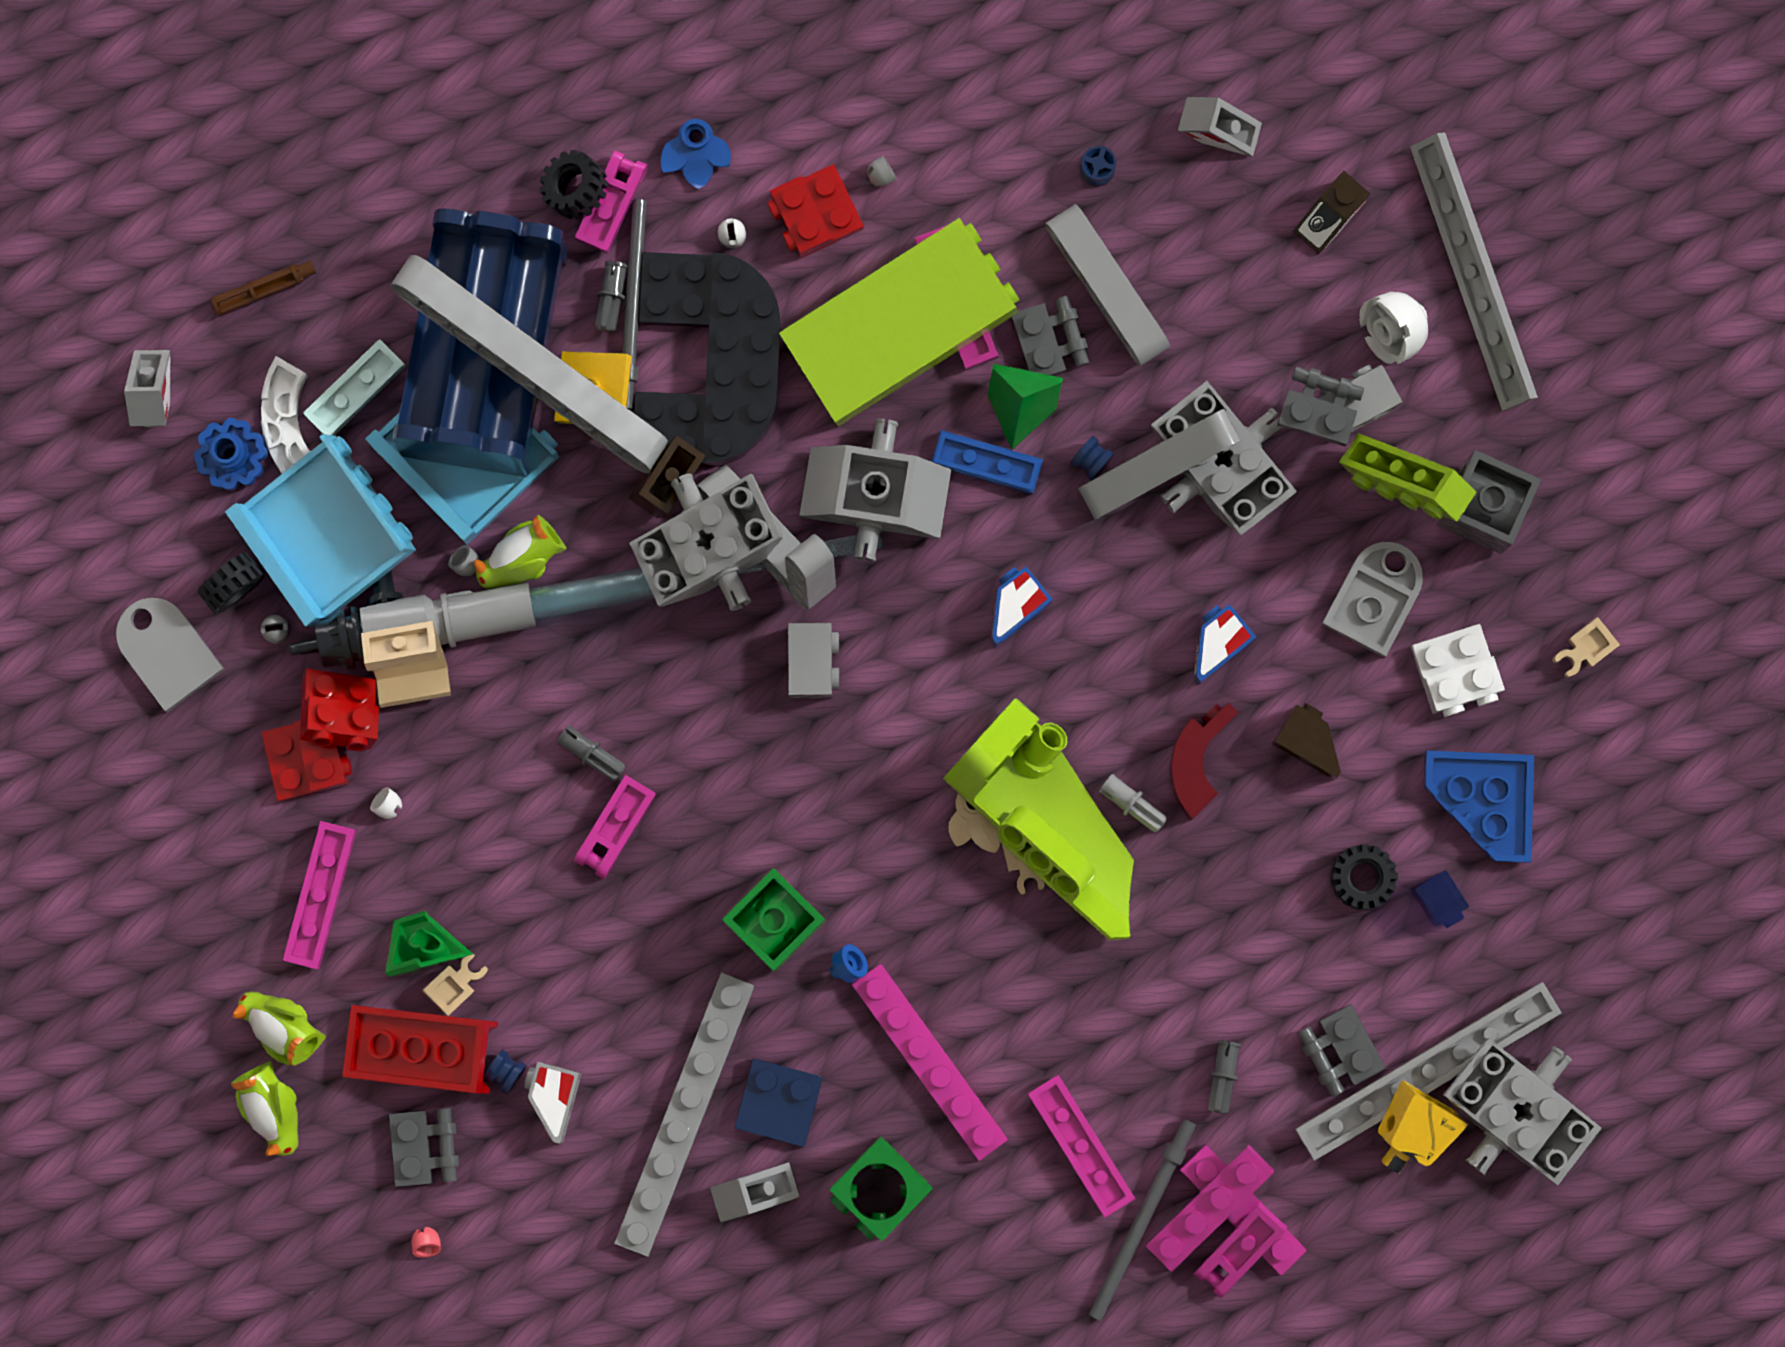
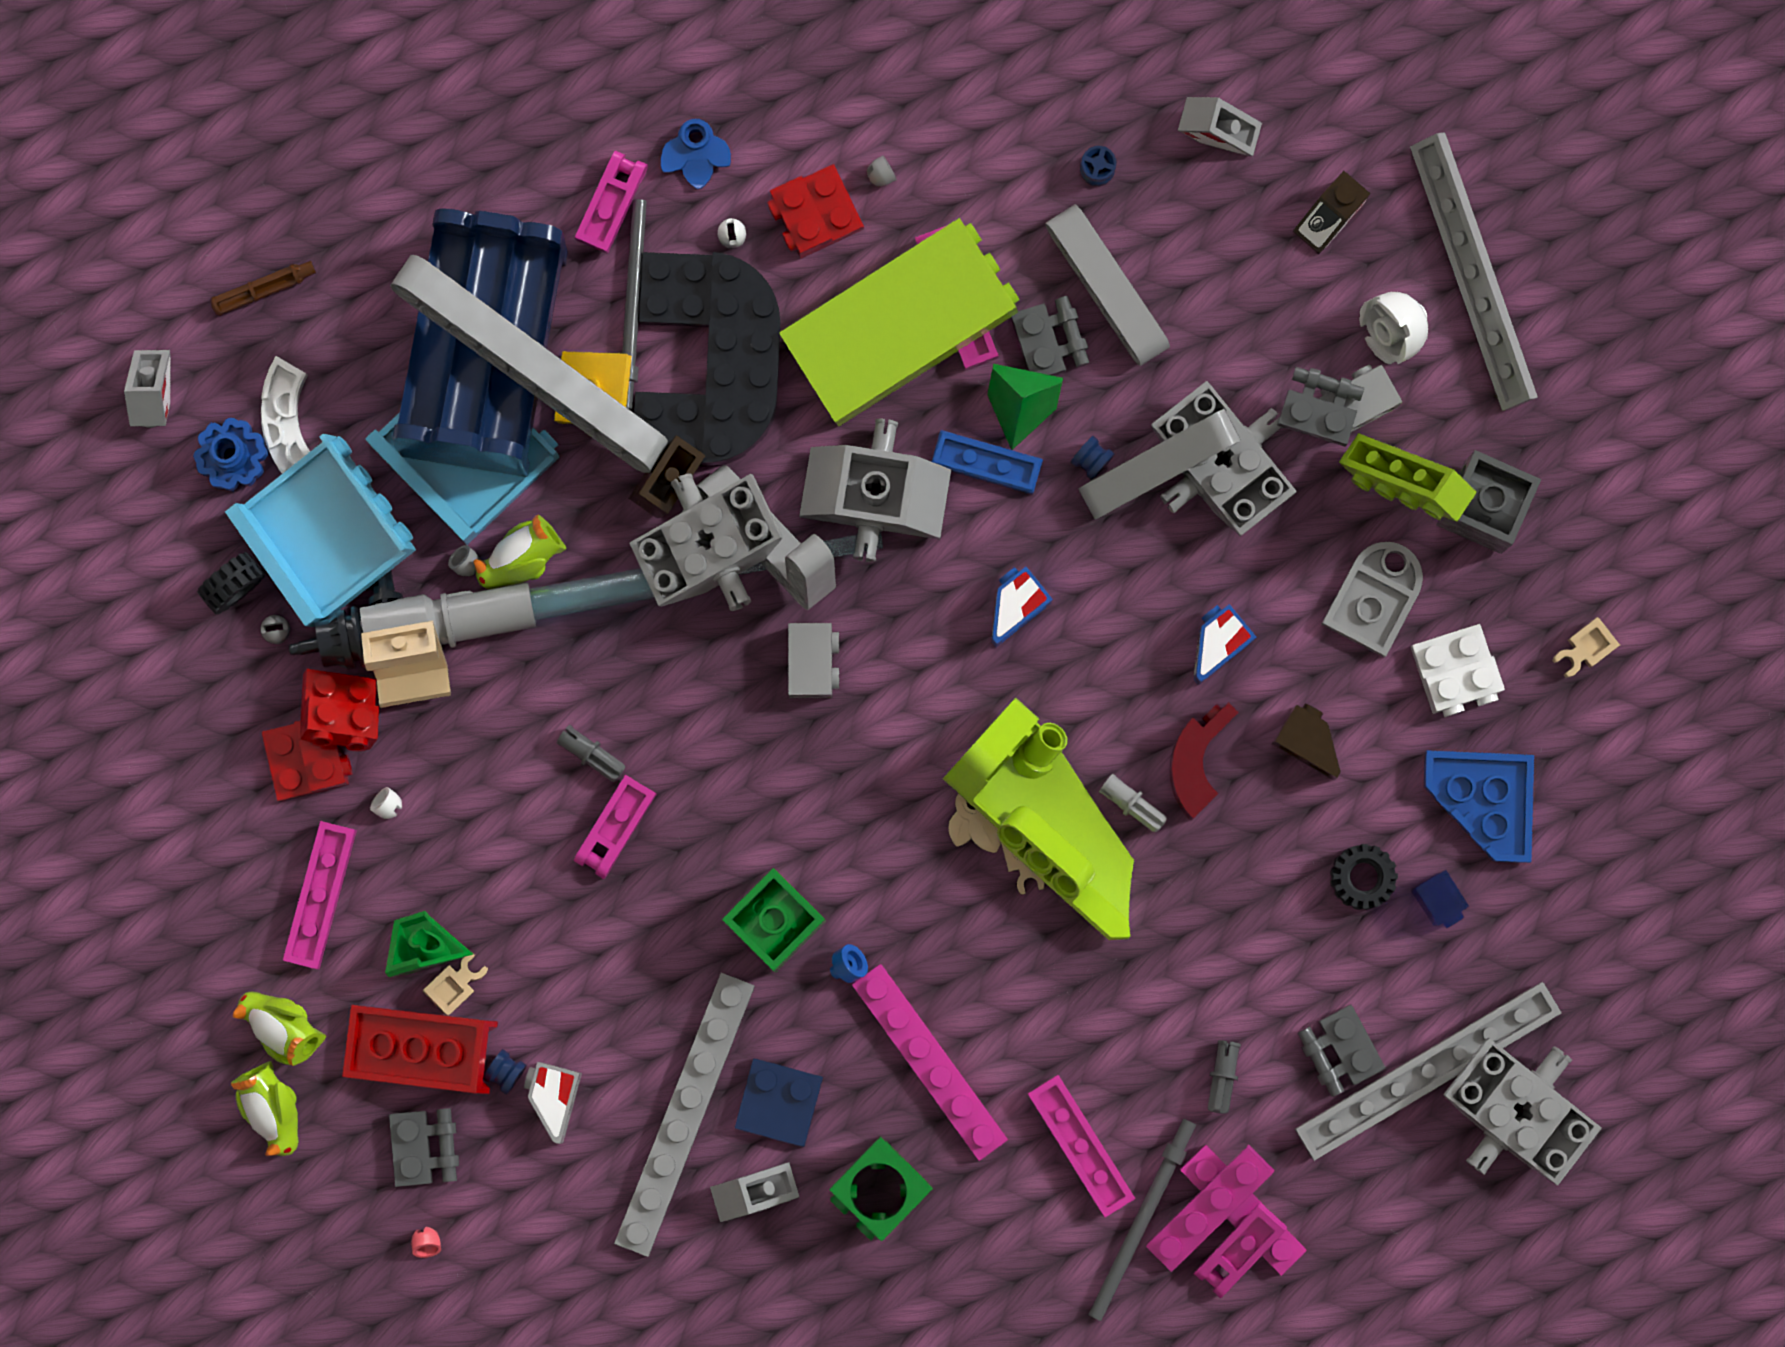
light grey tile [116,598,225,713] -> none
light aqua plate [303,339,406,436] -> none
black tyre [539,150,608,219] -> none
dark grey axle [595,261,628,333] -> none
yellow torso [1378,1080,1468,1173] -> none

